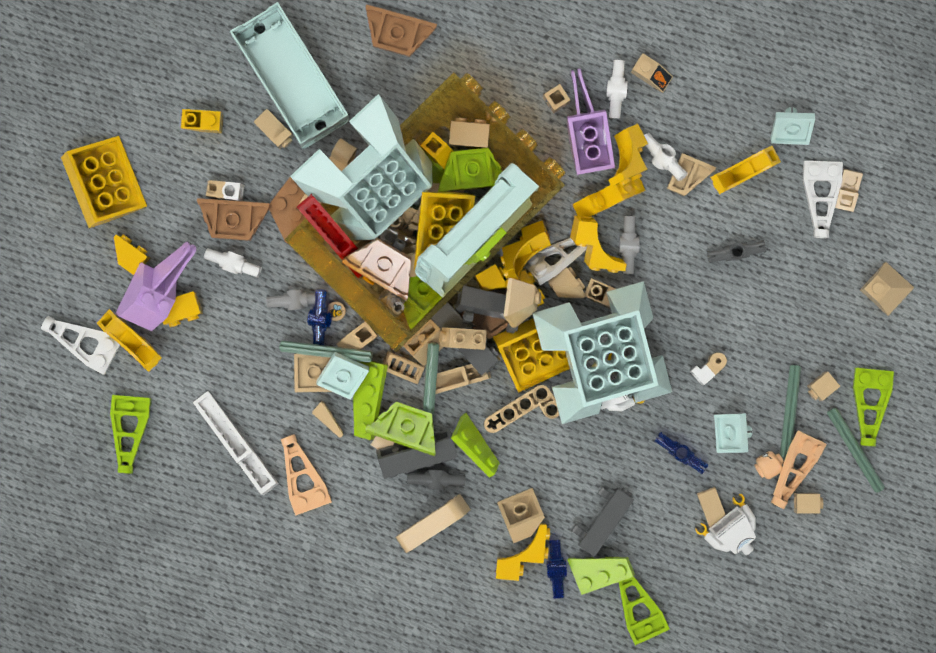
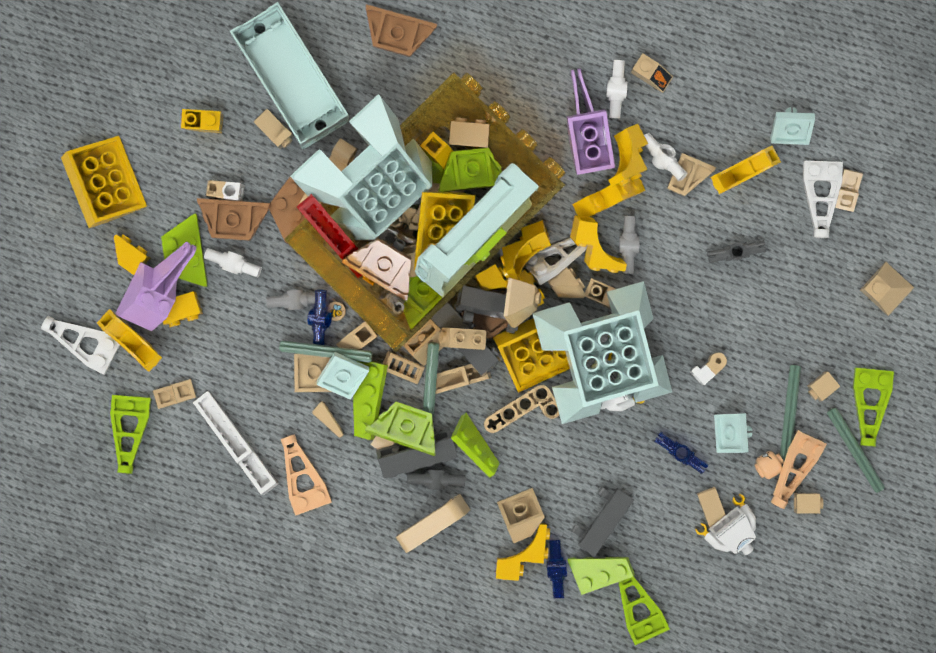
tan brick [543,84,570,113] -> none
none -> tan slope [152,379,196,409]
none -> lime wing [161,214,208,287]

